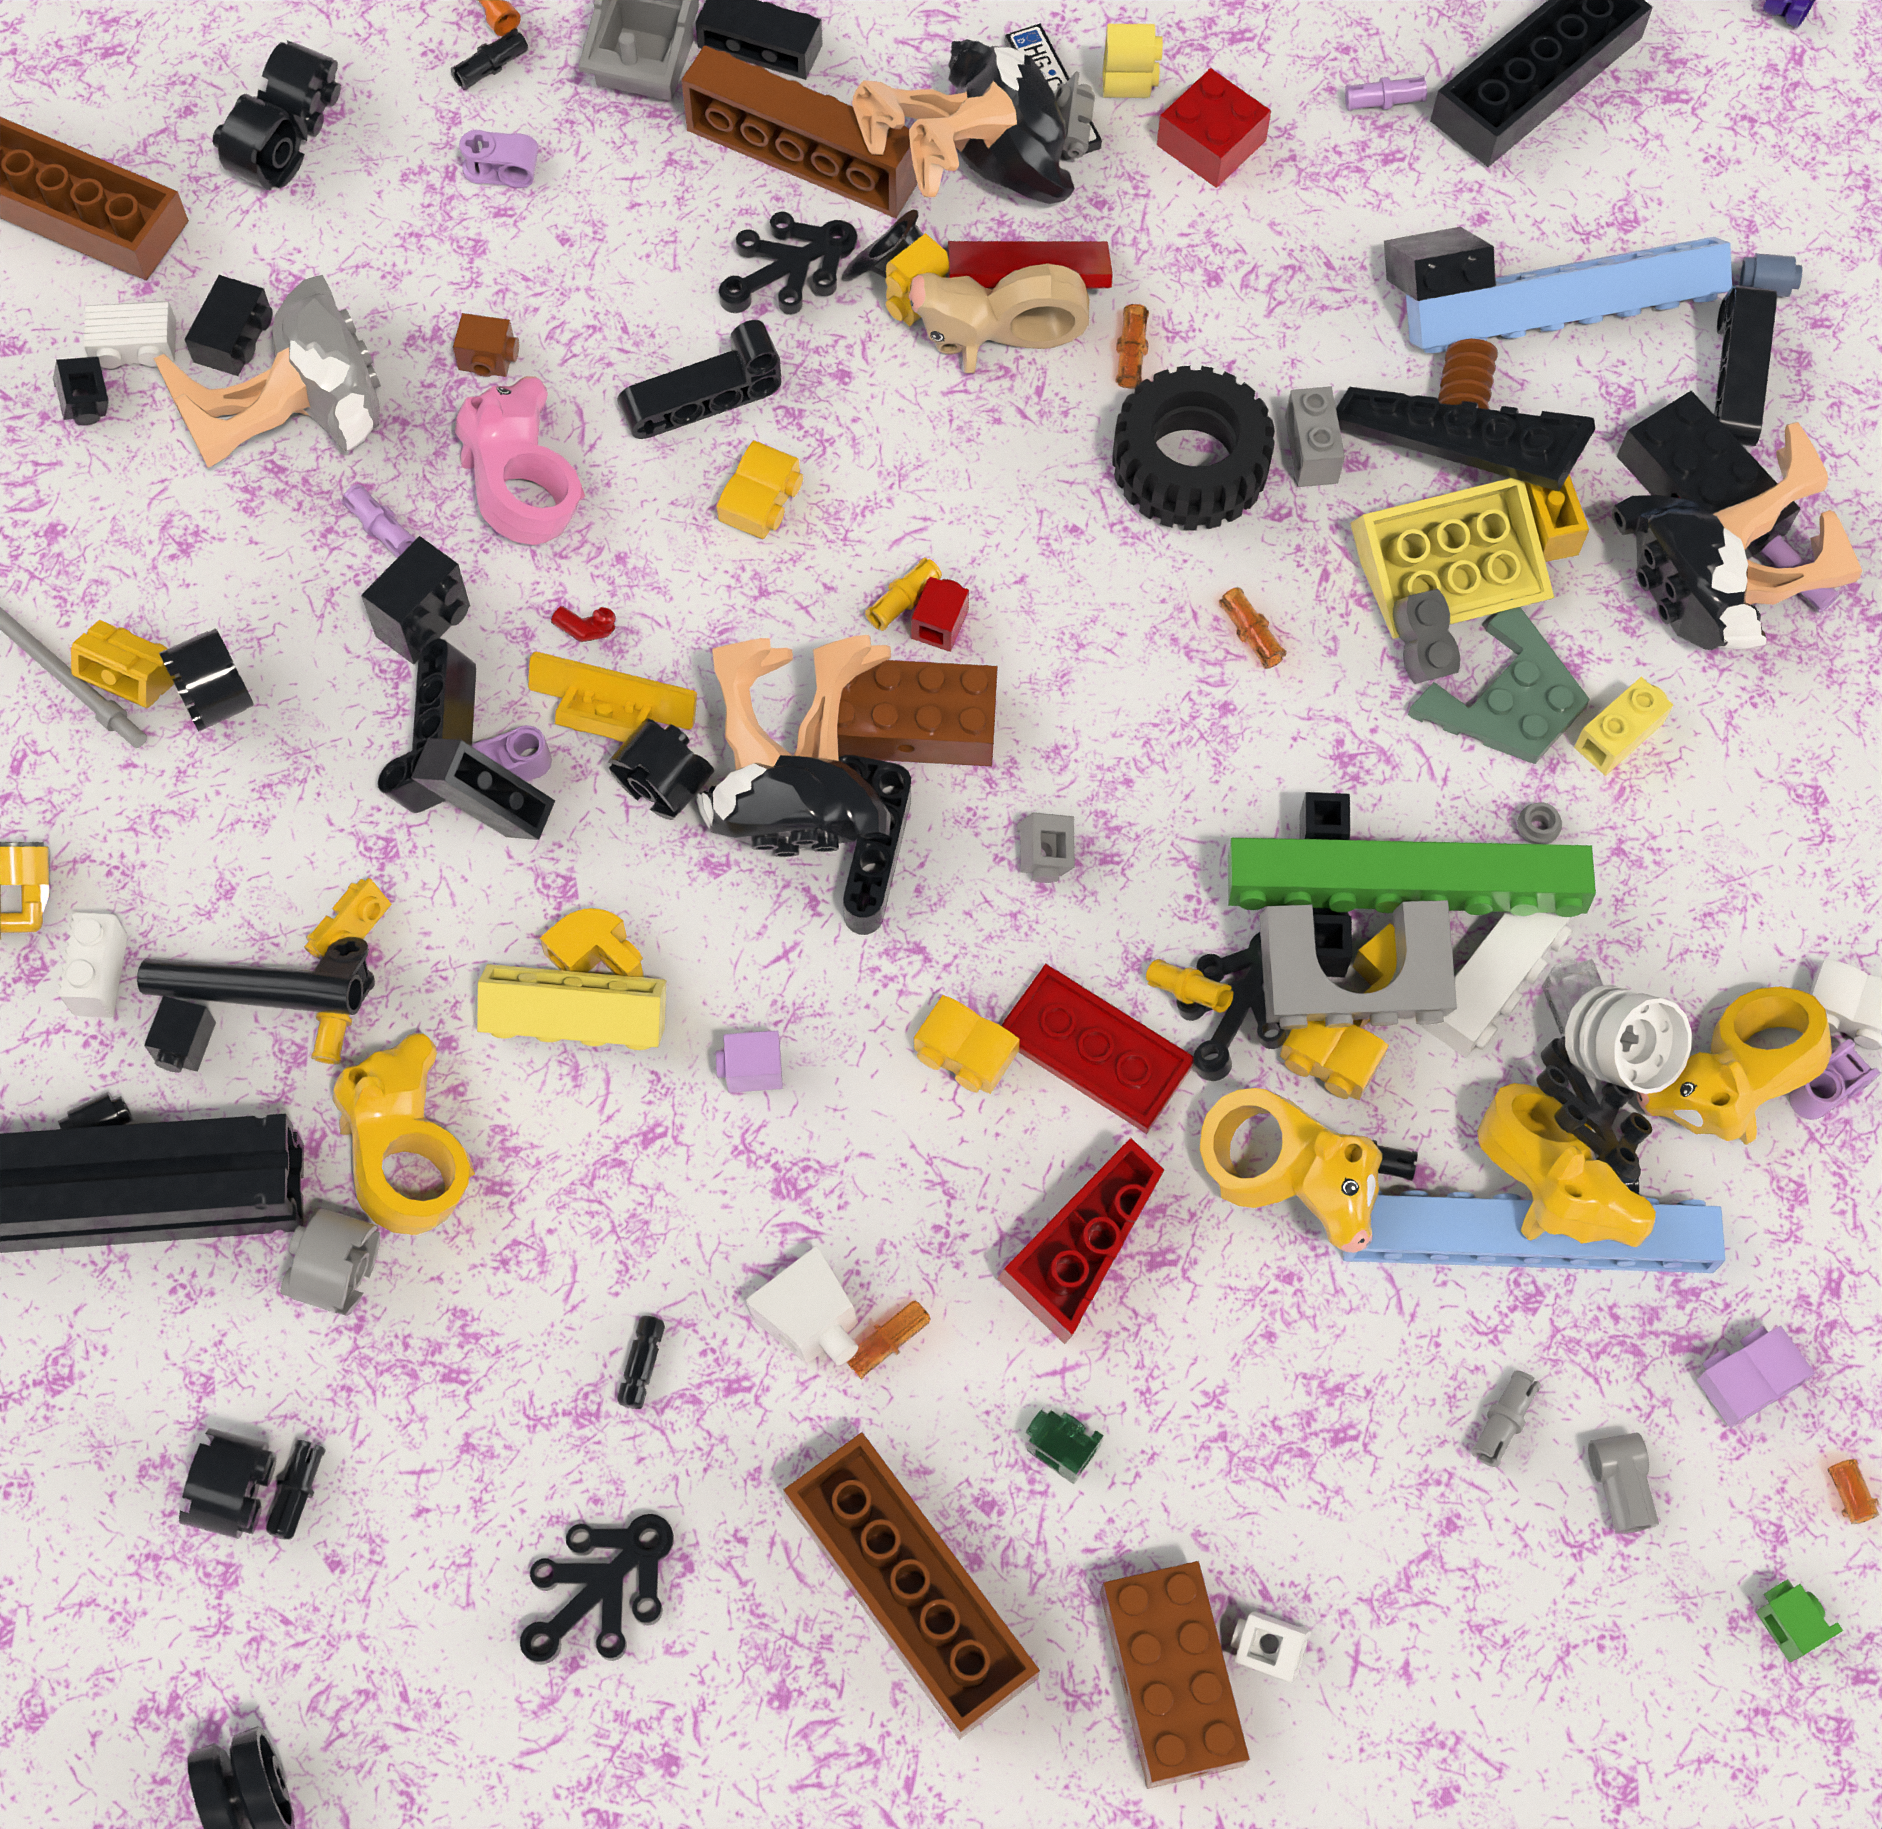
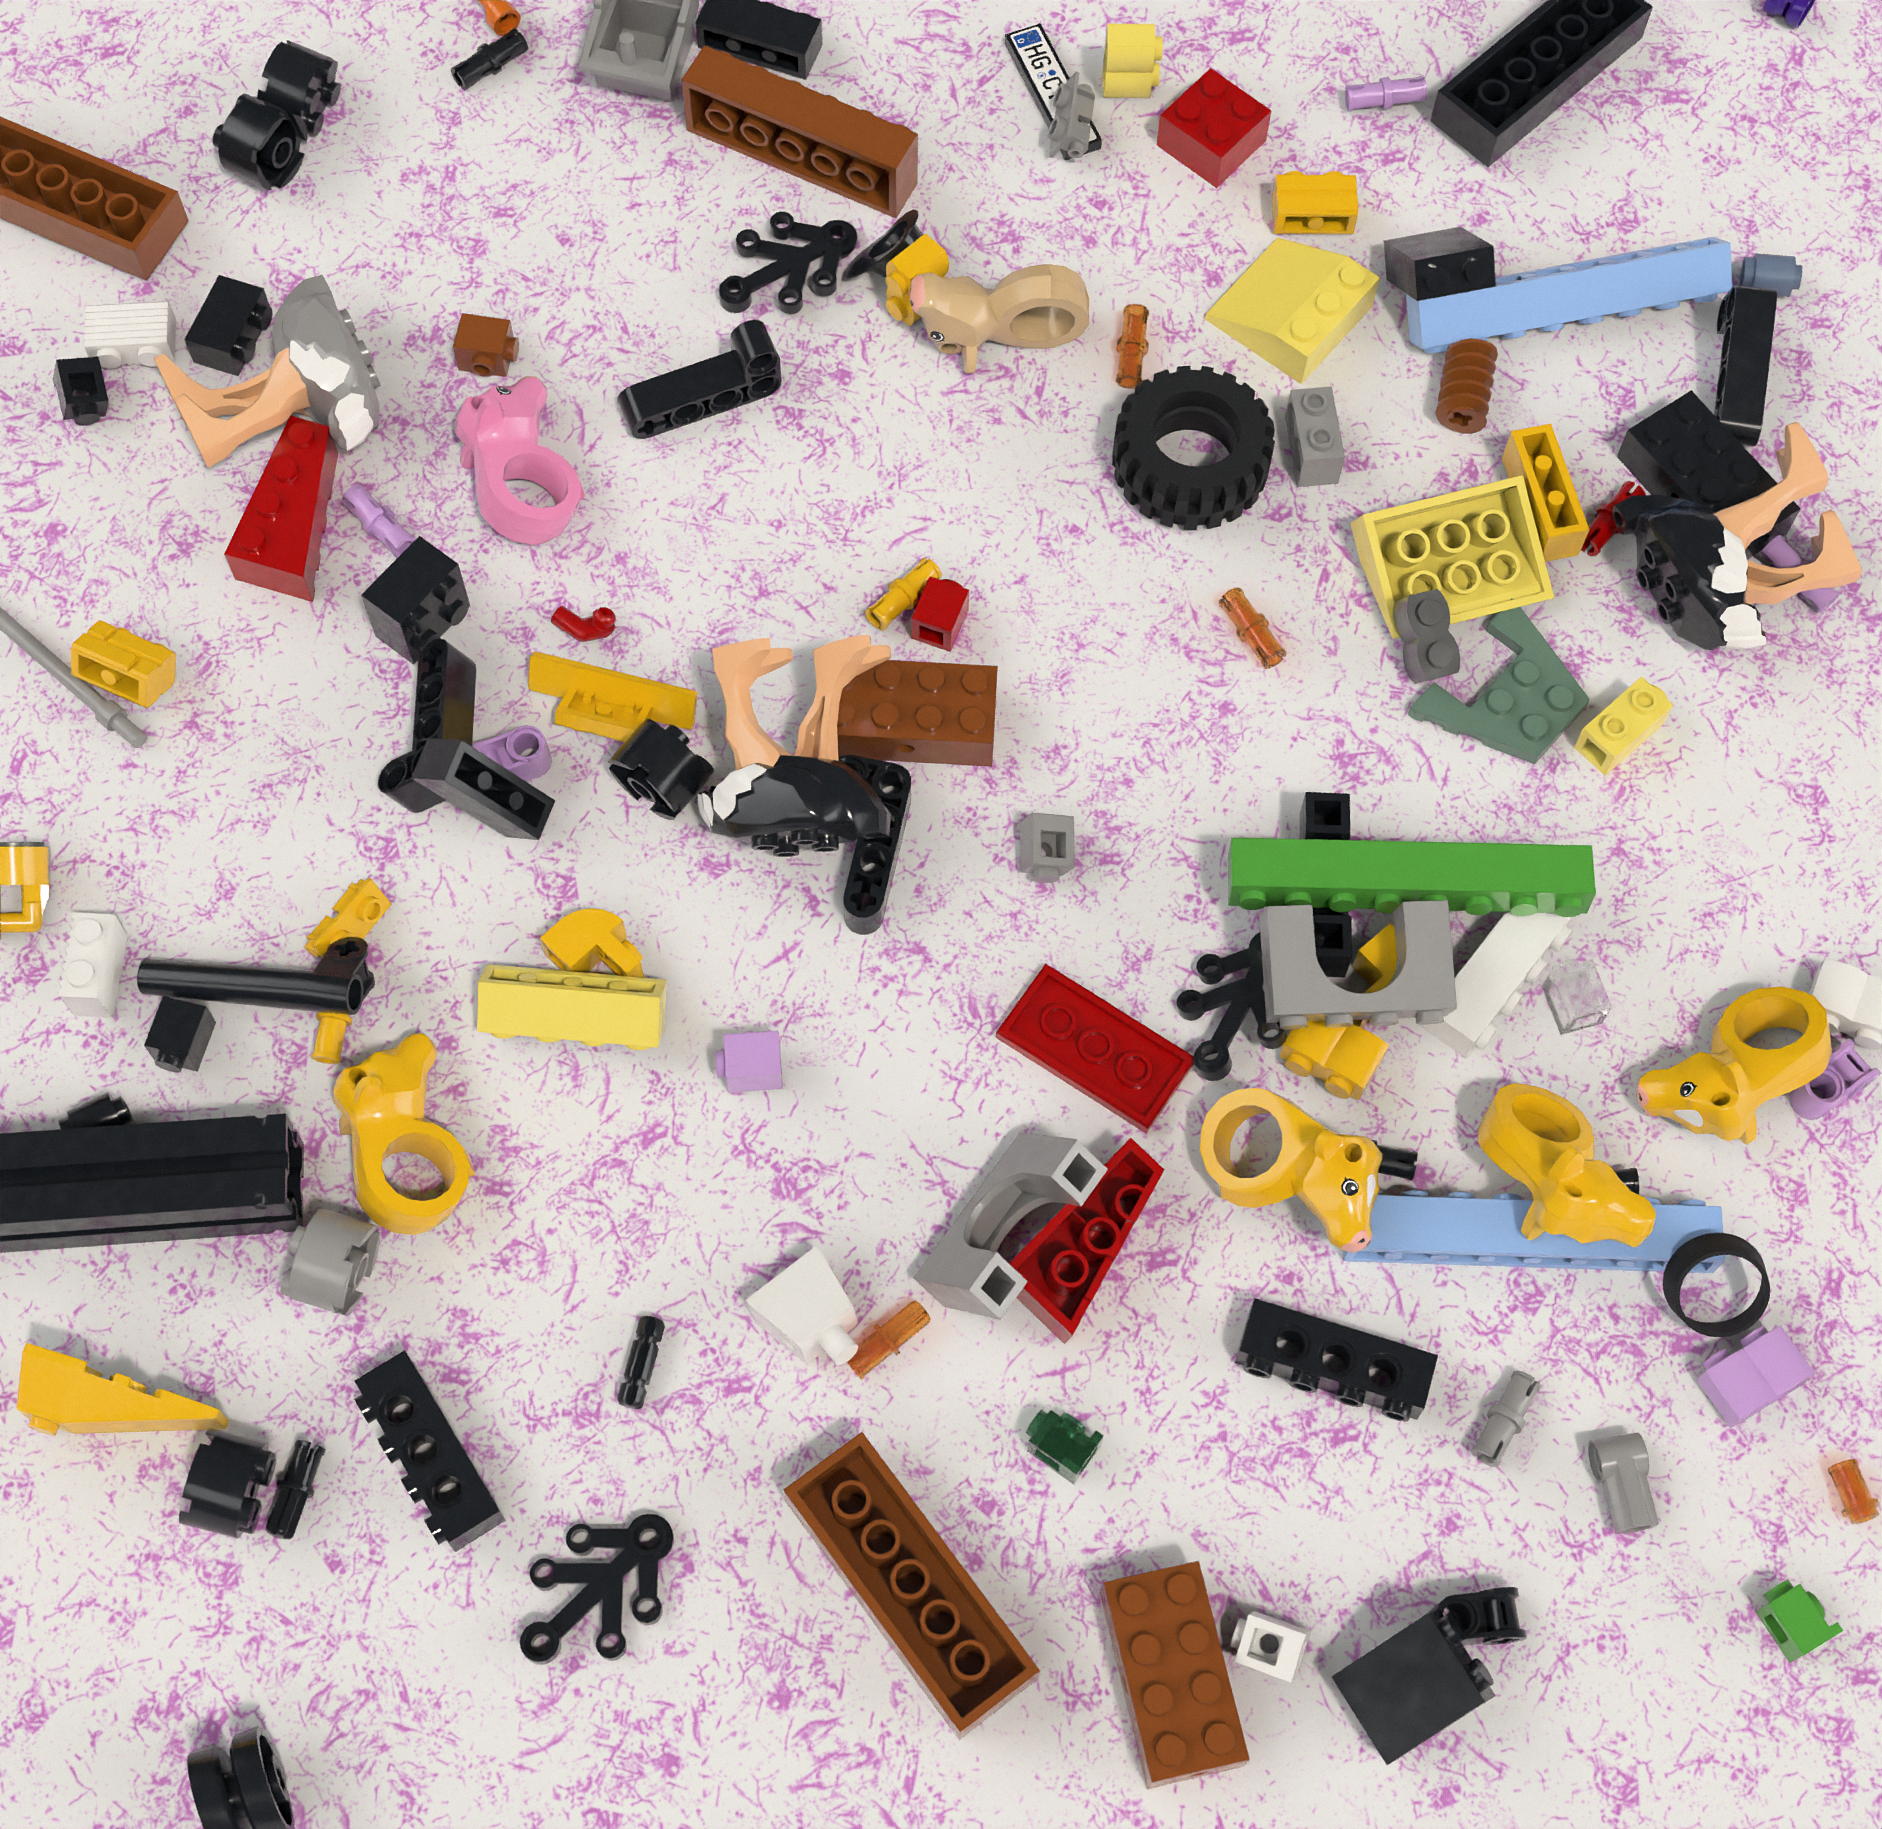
black brick [159,629,254,732] -> none
lavender piece [459,130,539,188] -> none
yellow brick [716,440,803,539] -> none
animal [852,39,1075,204] -> none
yellow brick [913,995,1020,1094] -> none
red tile [948,241,1113,288] -> none
yellow pin [1146,959,1233,1013] -> none
black wing [1336,386,1595,492] -> none
light grey plate [1517,802,1562,844] -> none
black plant [1536,1036,1653,1184] -> none
white wheel [1565,985,1692,1094] -> none
none -> yellow wedge [17,1343,229,1436]
none -> red wedge [224,416,338,602]
none -> black brick [354,1350,506,1552]
none -> light grey arch [913,1132,1108,1320]
none -> light yellow slope [1205,238,1380,384]
none -> black brick [1234,1298,1438,1422]
none -> yellow brick [1272,171,1358,234]
none -> black brick [1332,1609,1496,1765]
none -> black piece [1429,1587,1527,1646]
none -> red pin [1581,481,1646,557]
none -> black tyre [1663,1233,1770,1337]

